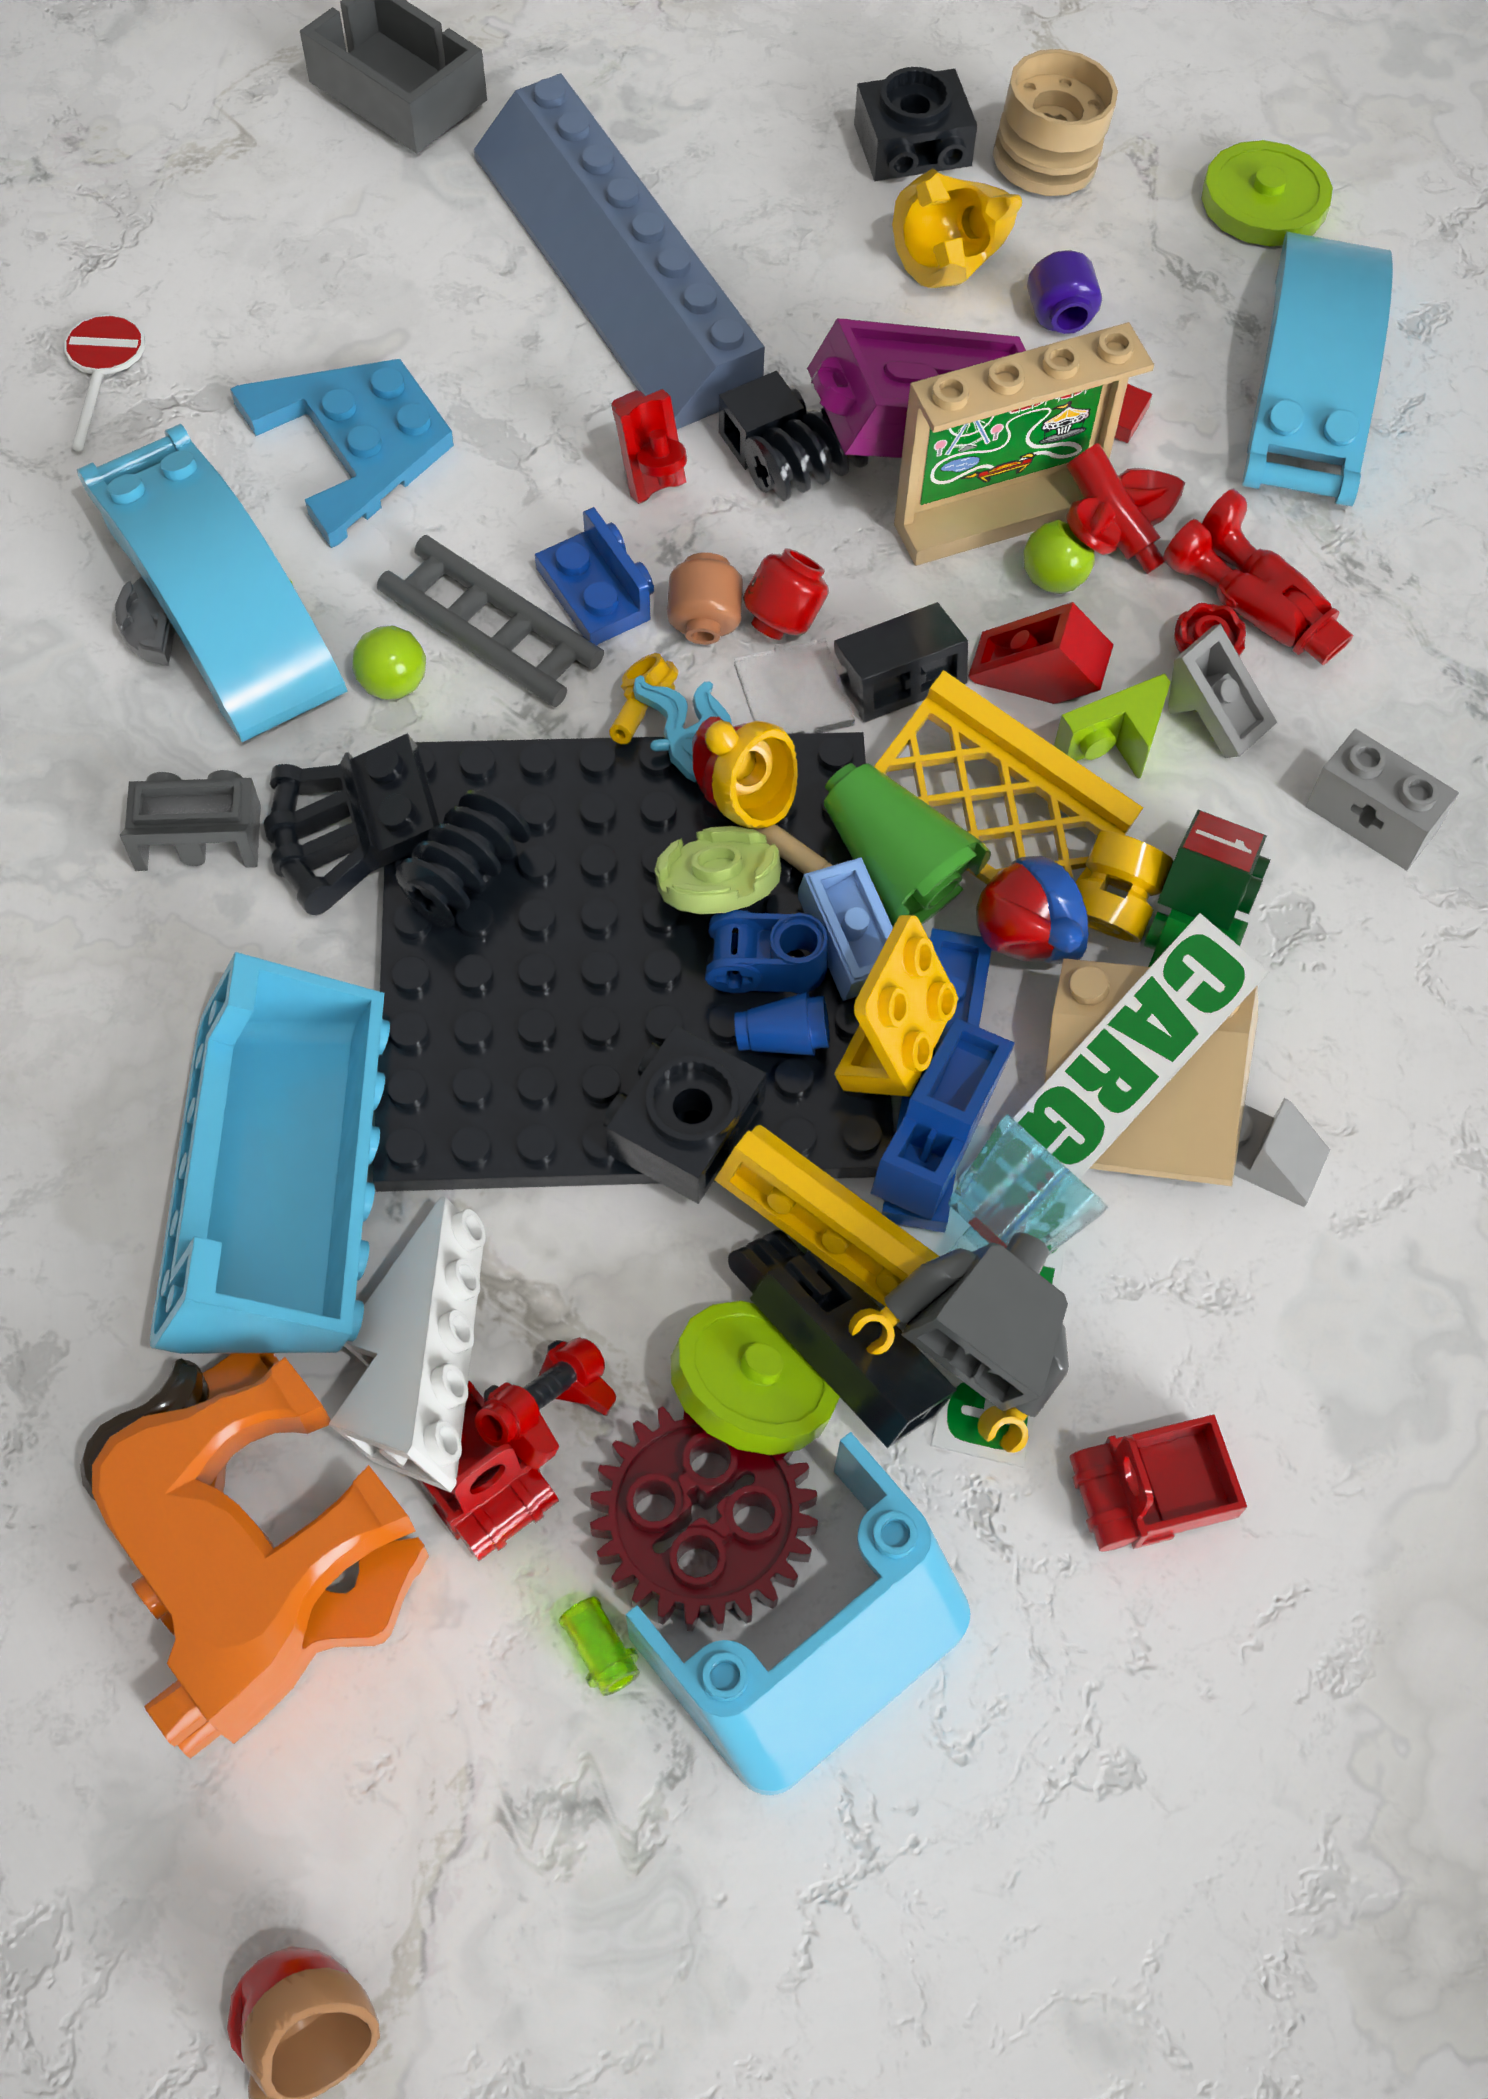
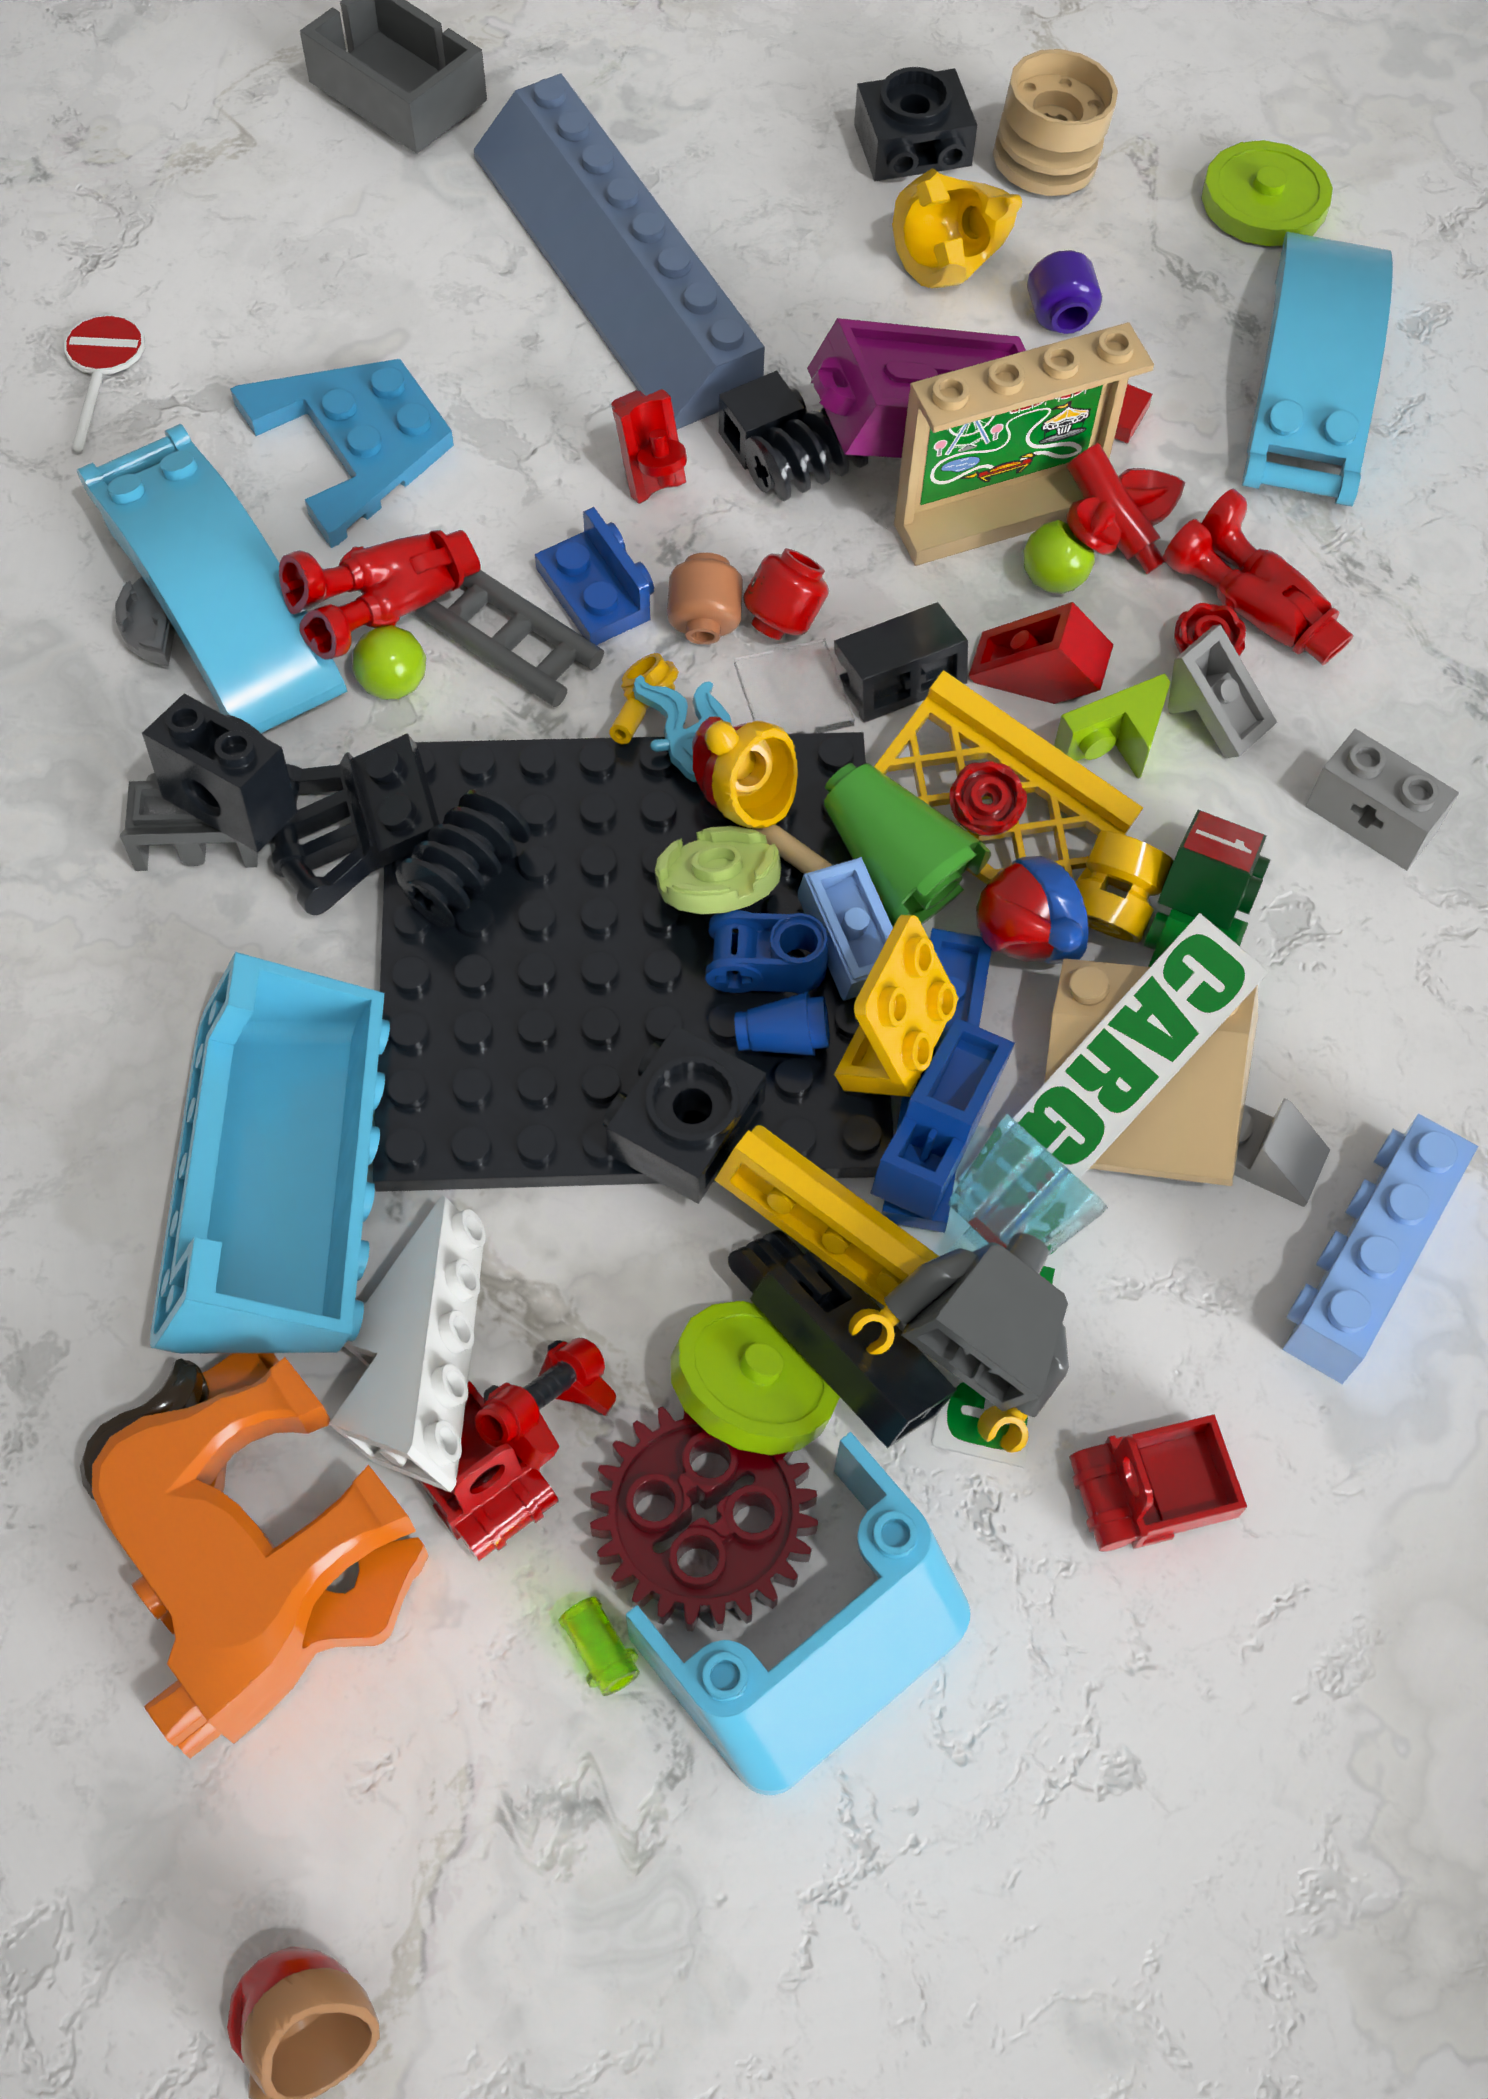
none -> black brick [142,693,298,853]
none -> red piece [279,530,481,660]
none -> red plate [949,761,1027,836]
none -> light blue brick [1282,1113,1478,1384]

